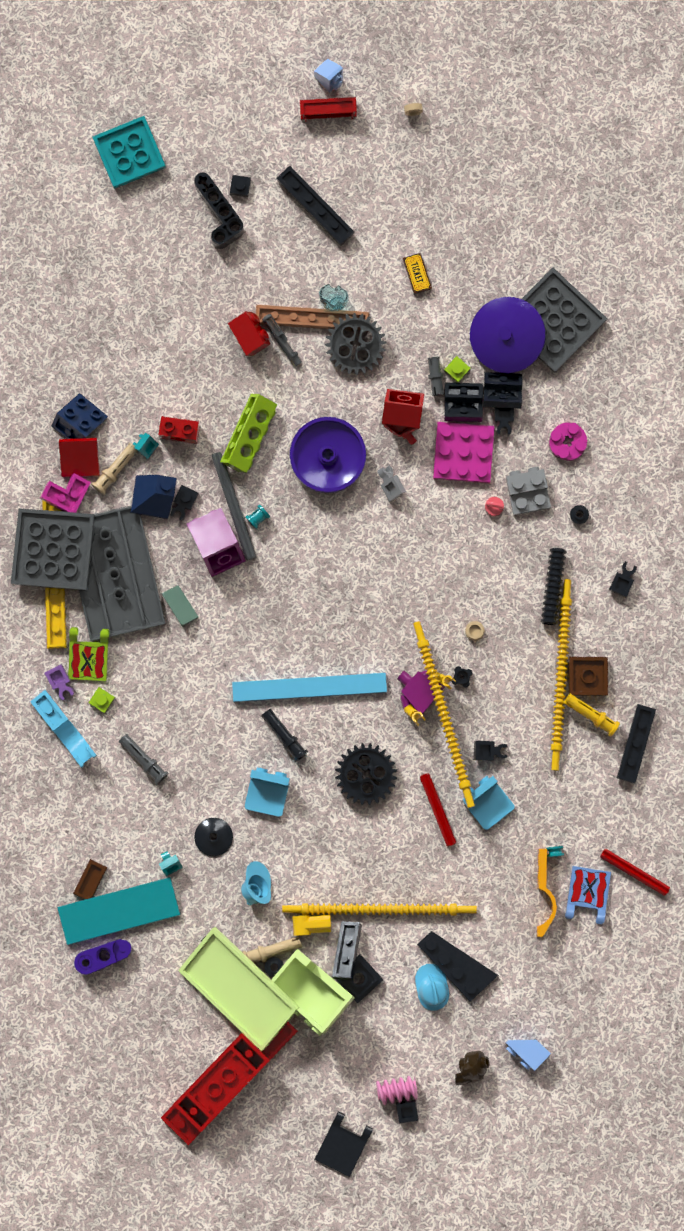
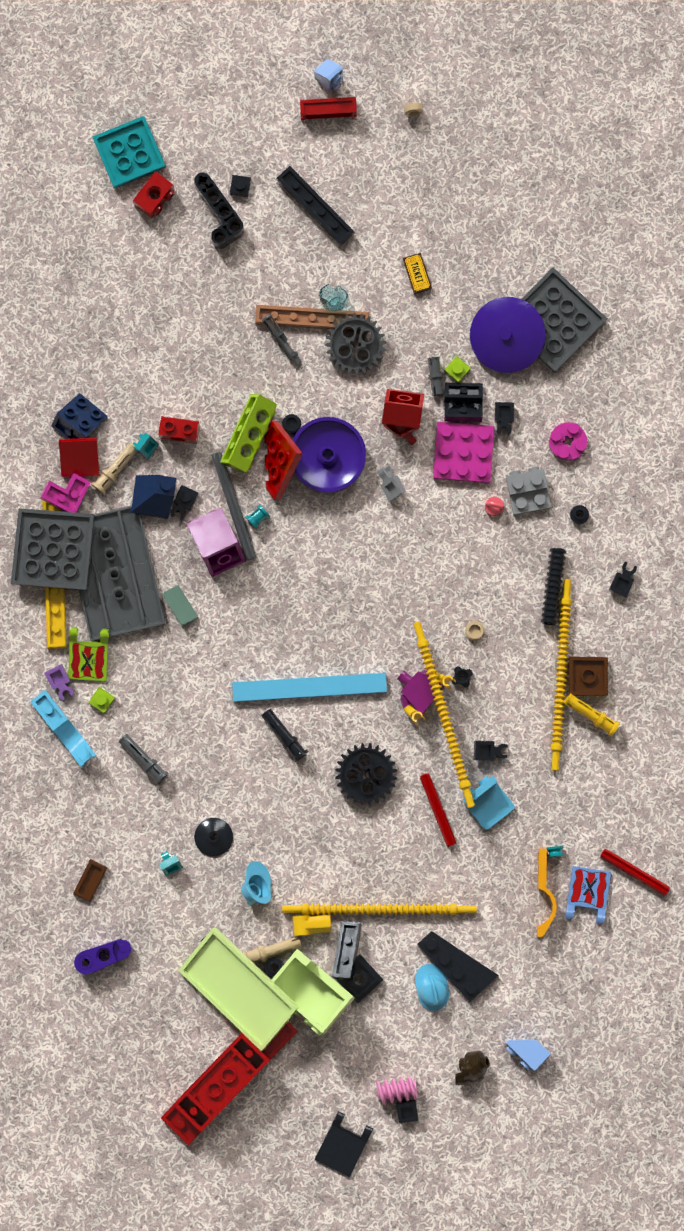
teal tile [57,877,180,945] -> none
red piece [227,311,270,356] -> none
medium azure bracket [245,767,290,817] -> none
black slope [483,372,522,409] -> none
black plate [616,704,656,784] -> none
none -> red brick [133,171,175,218]
none -> red plate [264,420,303,500]
none -> black tile [282,414,301,434]

